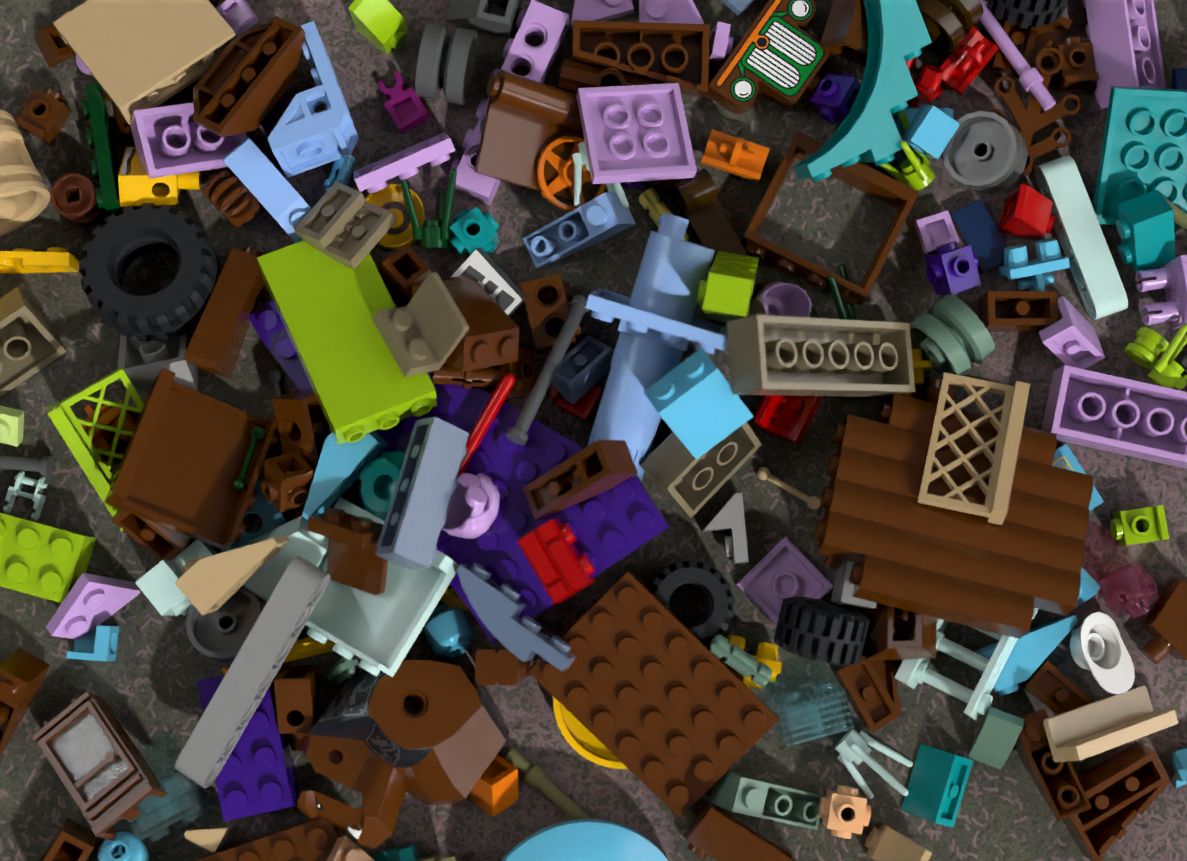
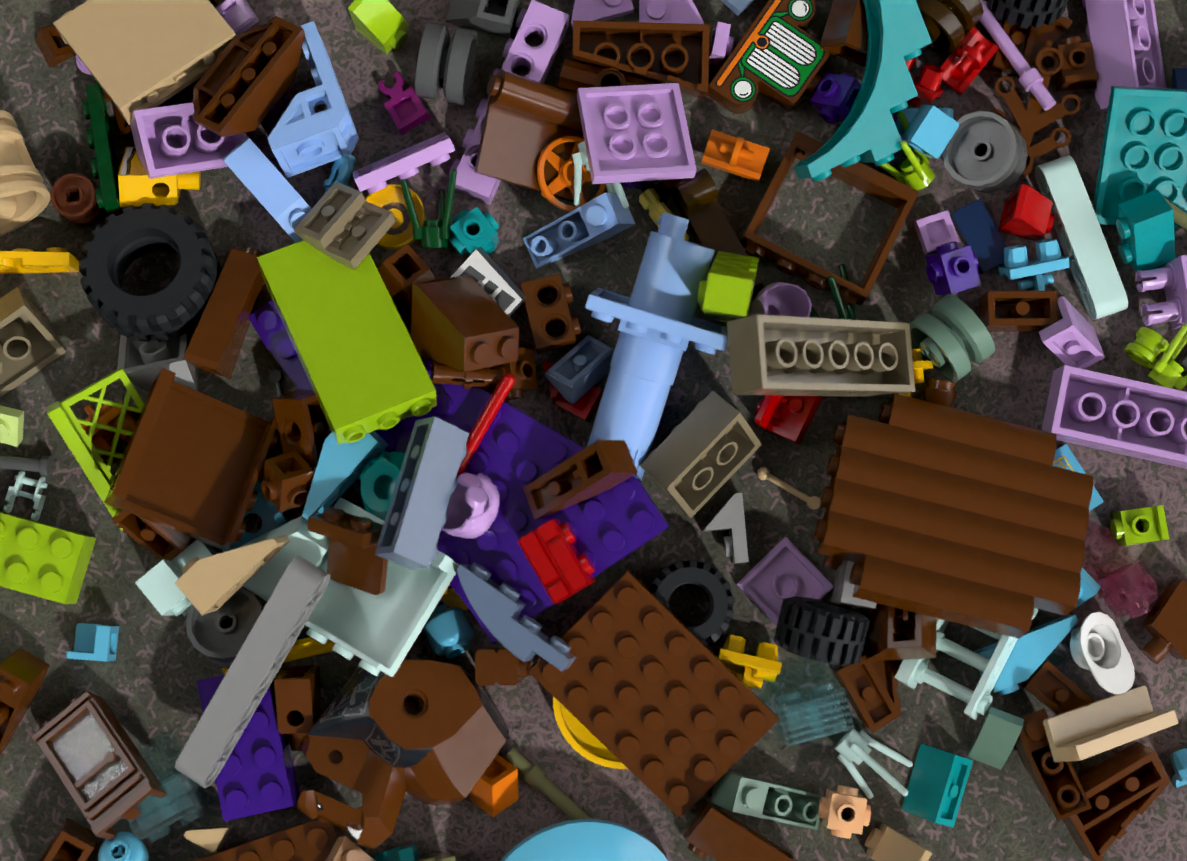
reddish brown brick [14,88,72,145] -> none
lavender wing [46,573,141,640] -> none
reddish brown gear [201,168,260,227] -> none
dark green hinge [233,426,266,492] -> none
sand green axle [325,656,359,687] -> none
dark tan bracket [372,272,469,377] -> none
dark grey bar [506,295,590,445] -> none
medium azure slope [644,348,754,460] -> none
sand green axle [708,635,772,687] -> none
tan fence [918,372,1030,525] -> none

